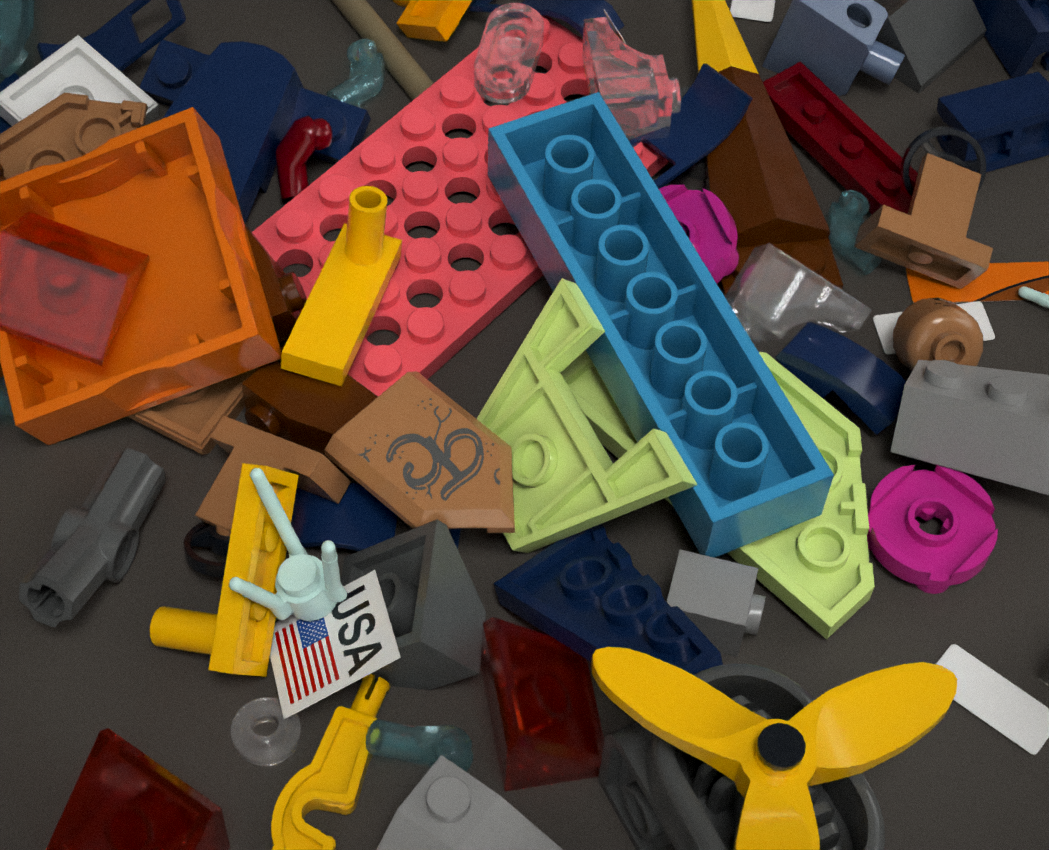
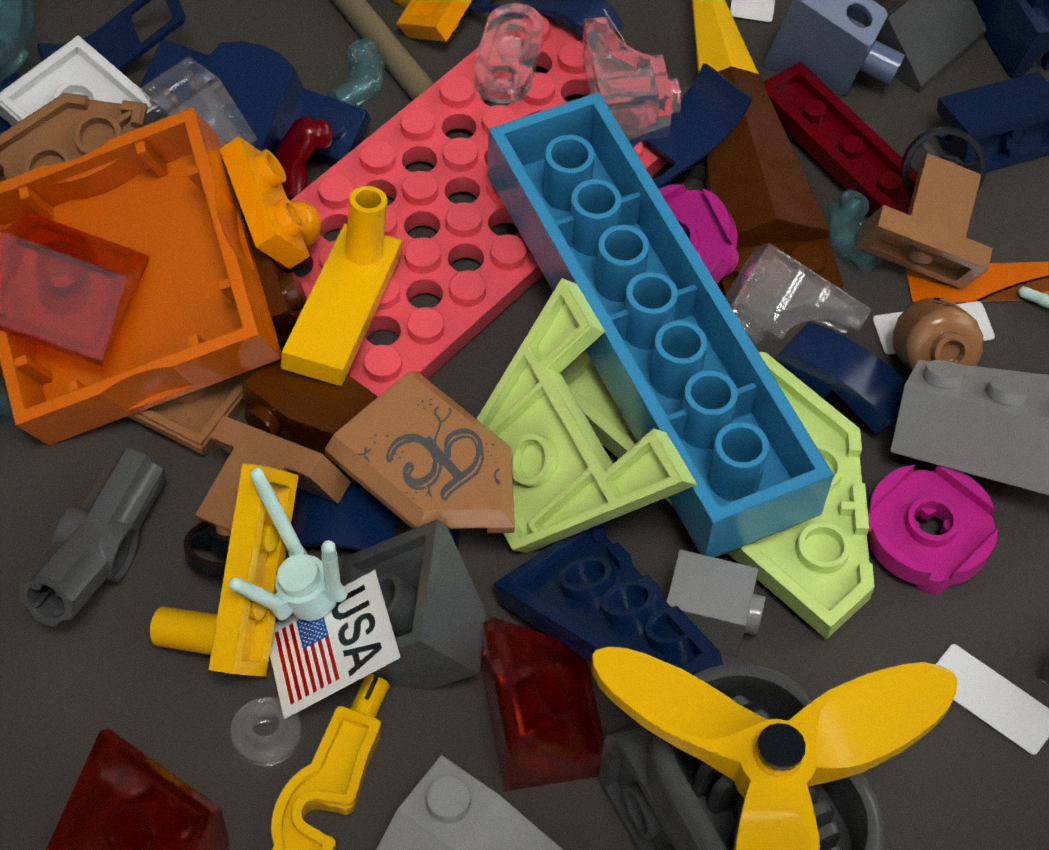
clear light blue arm [366,719,473,771] -> none
none -> clear arch [140,56,257,146]
none -> light orange plate [219,136,322,269]

